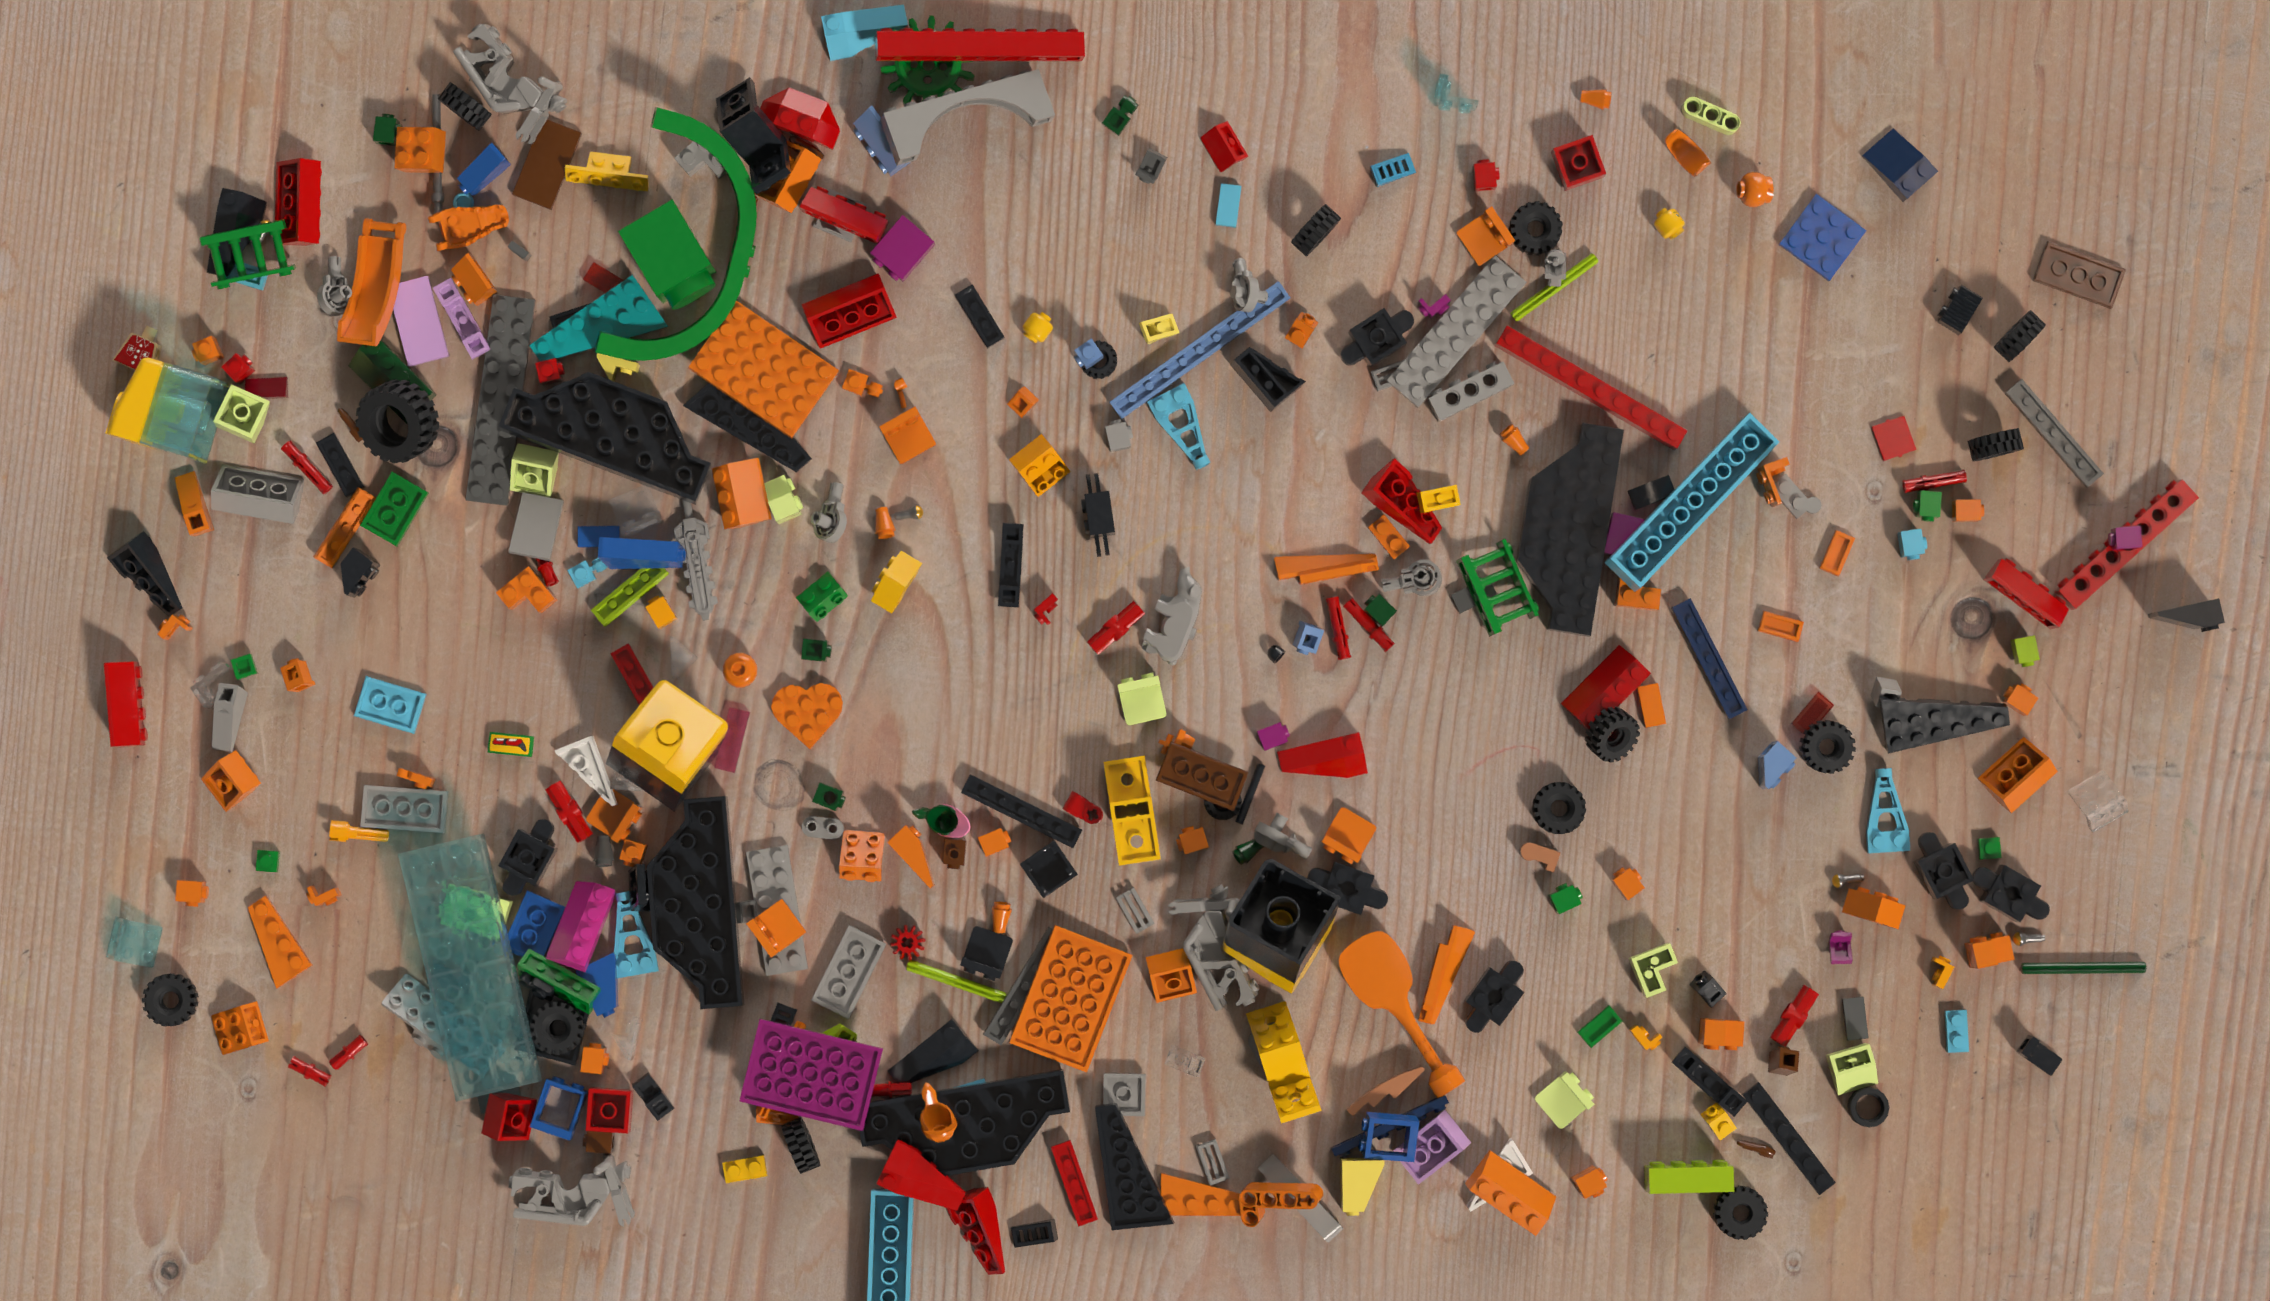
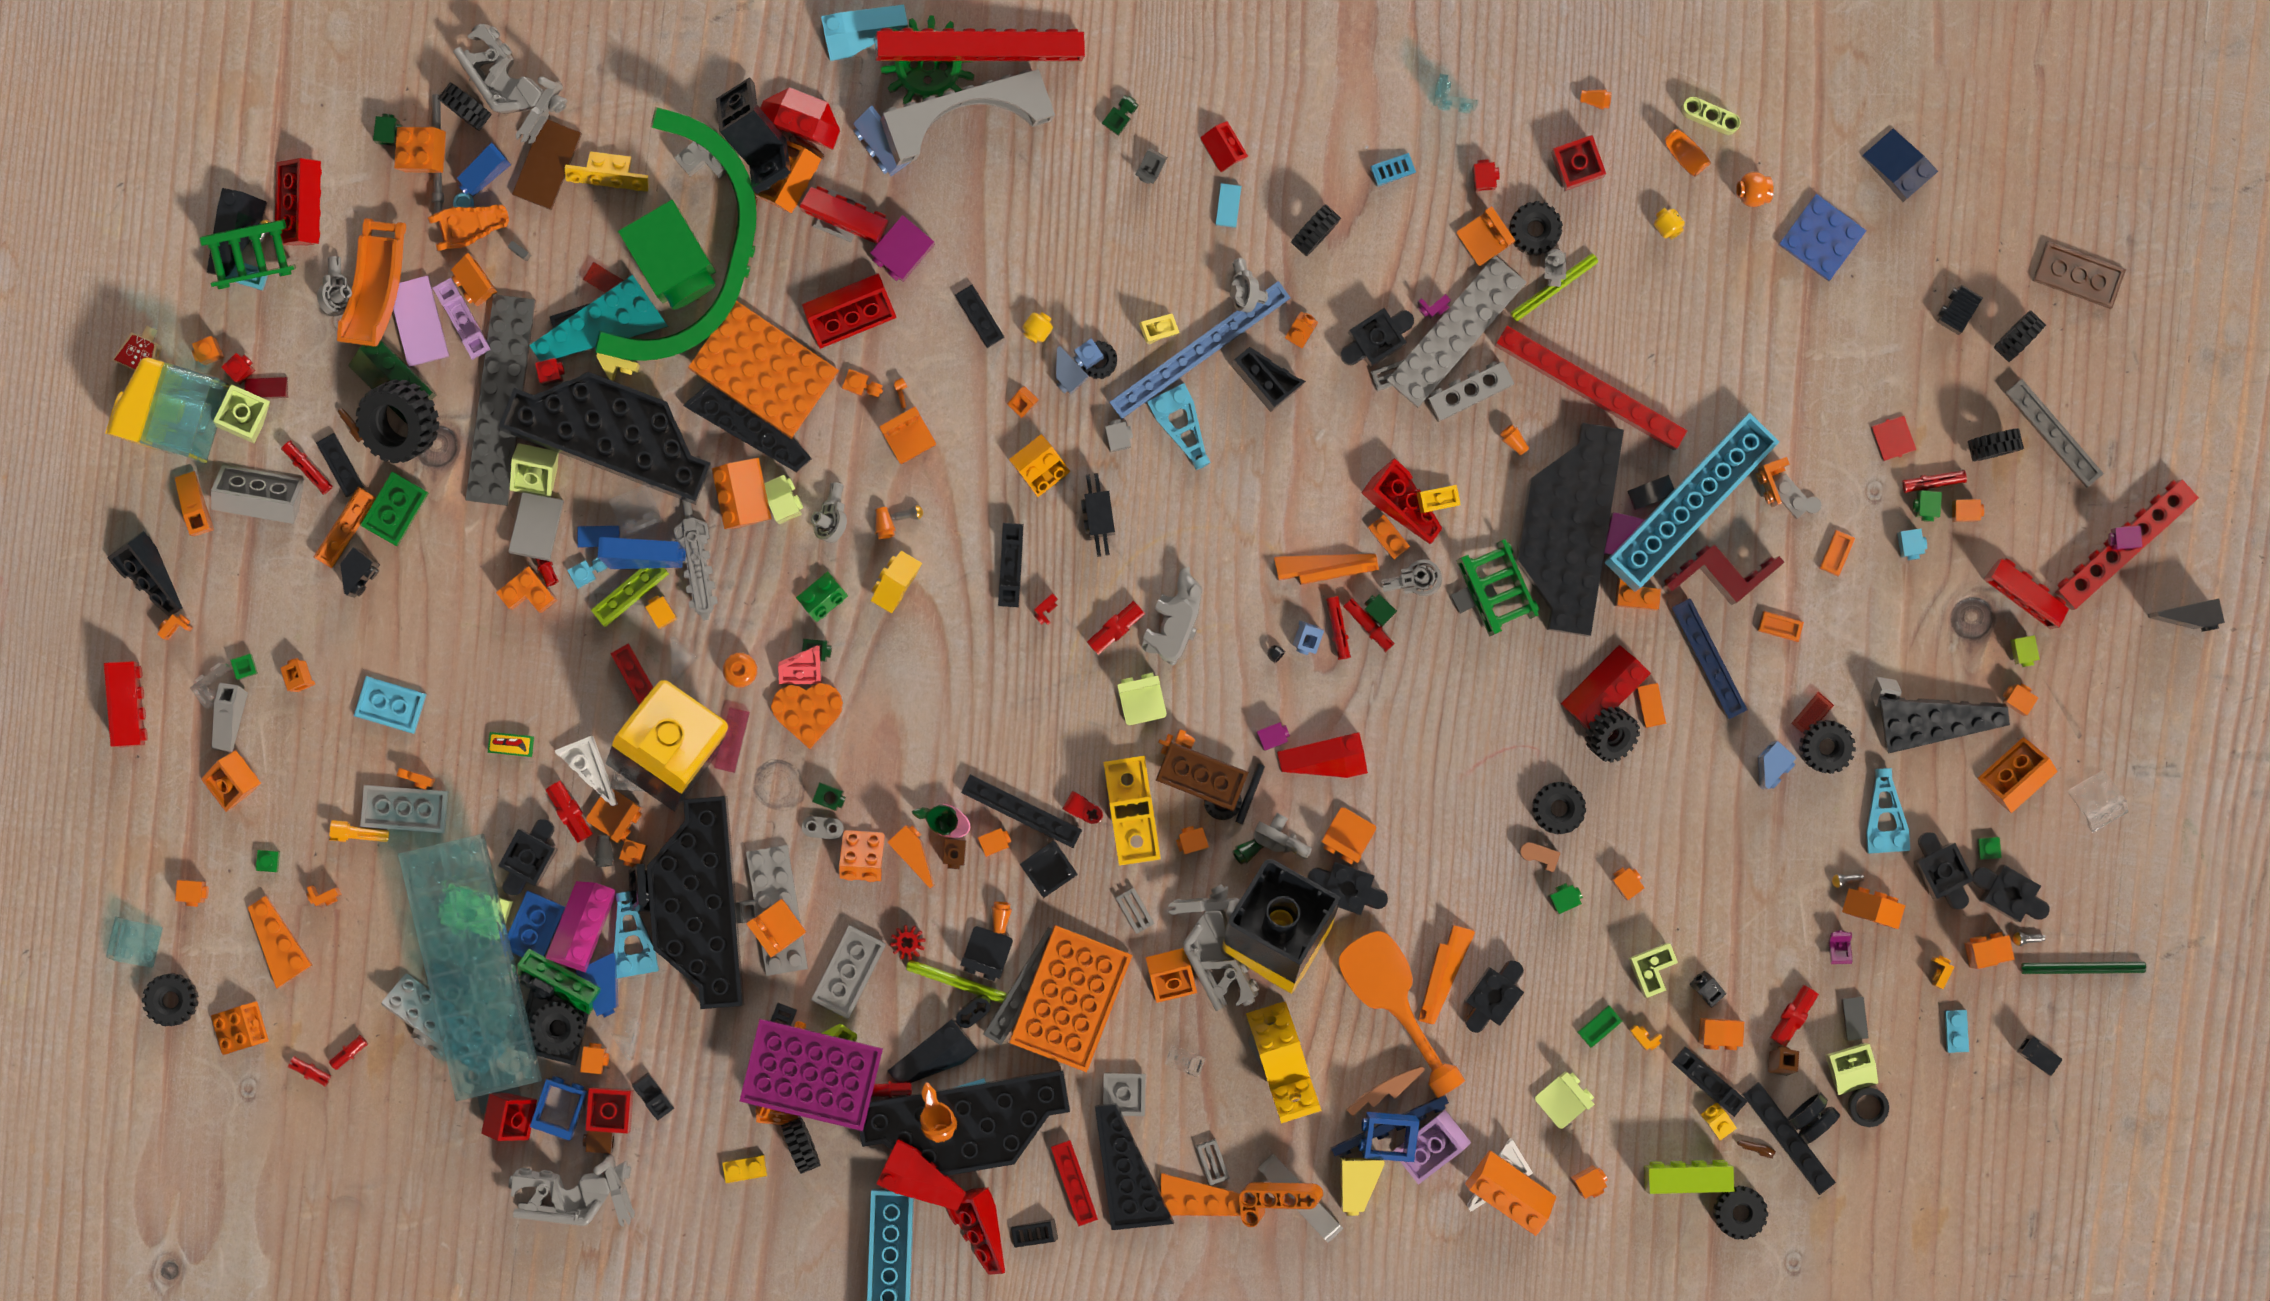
none -> coral wing [778,646,821,684]
none -> black beam [956,995,992,1028]
none -> sand blue slope [1056,346,1089,395]
none -> dark red bracket [1662,545,1785,605]
none -> black wheel [1786,1092,1840,1145]

